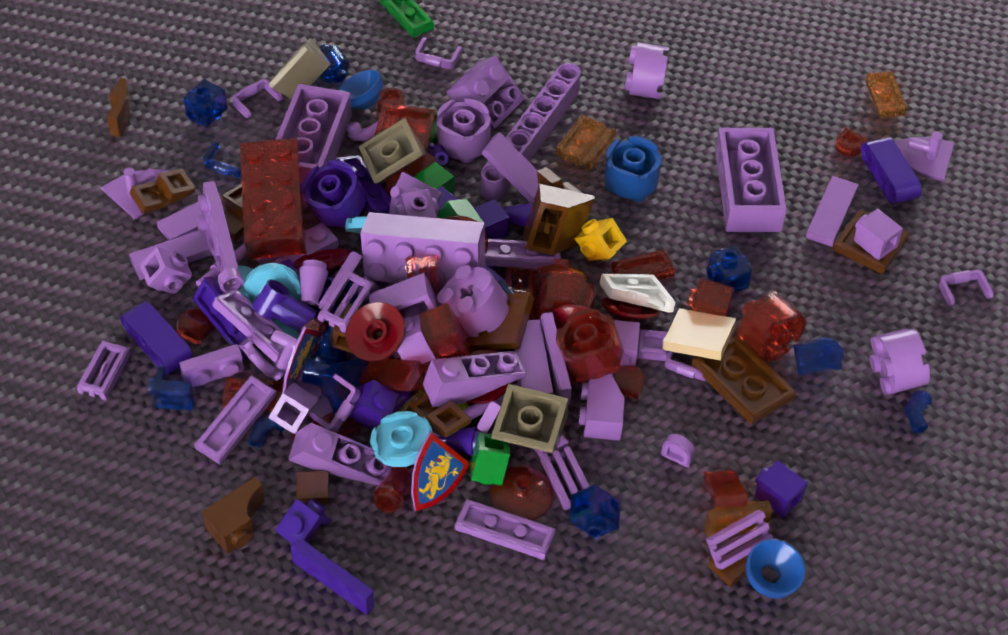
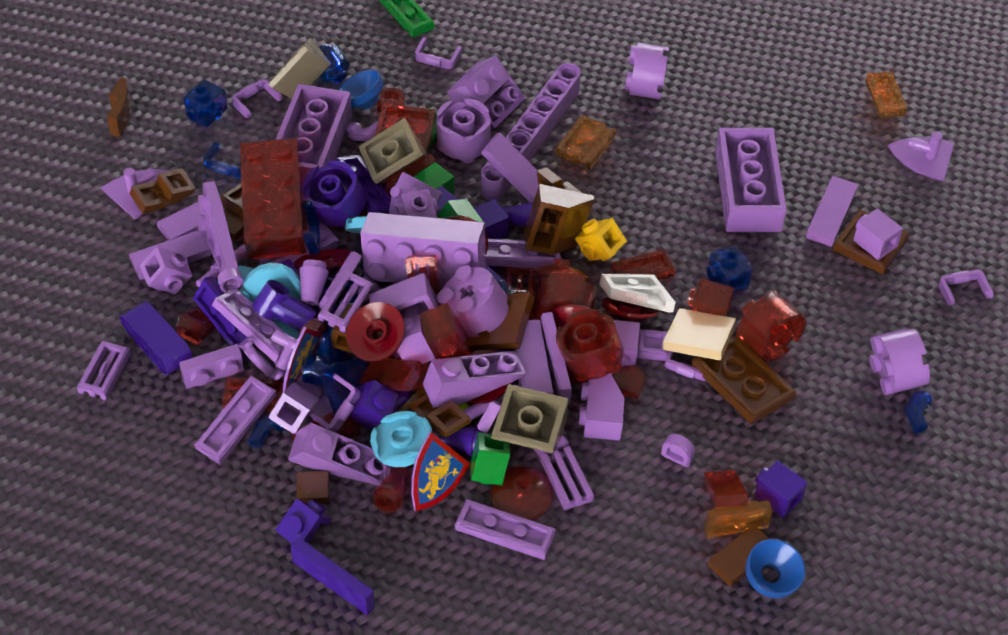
clear blue bracket [149,366,194,411] -> none
reddish brown arch [202,477,265,554] -> none
dark purple arm [426,143,449,168] -> none
clear blue brick [569,484,621,538] -> none
blue brick [604,136,662,202] -> none
medium lavender tile [706,510,773,569] -> none
clear blue bracket [793,337,844,375] -> none
clear red tile [835,127,869,157] -> none
dark purple beam [861,137,921,205] -> none
none -> clear blue piece [302,201,321,255]

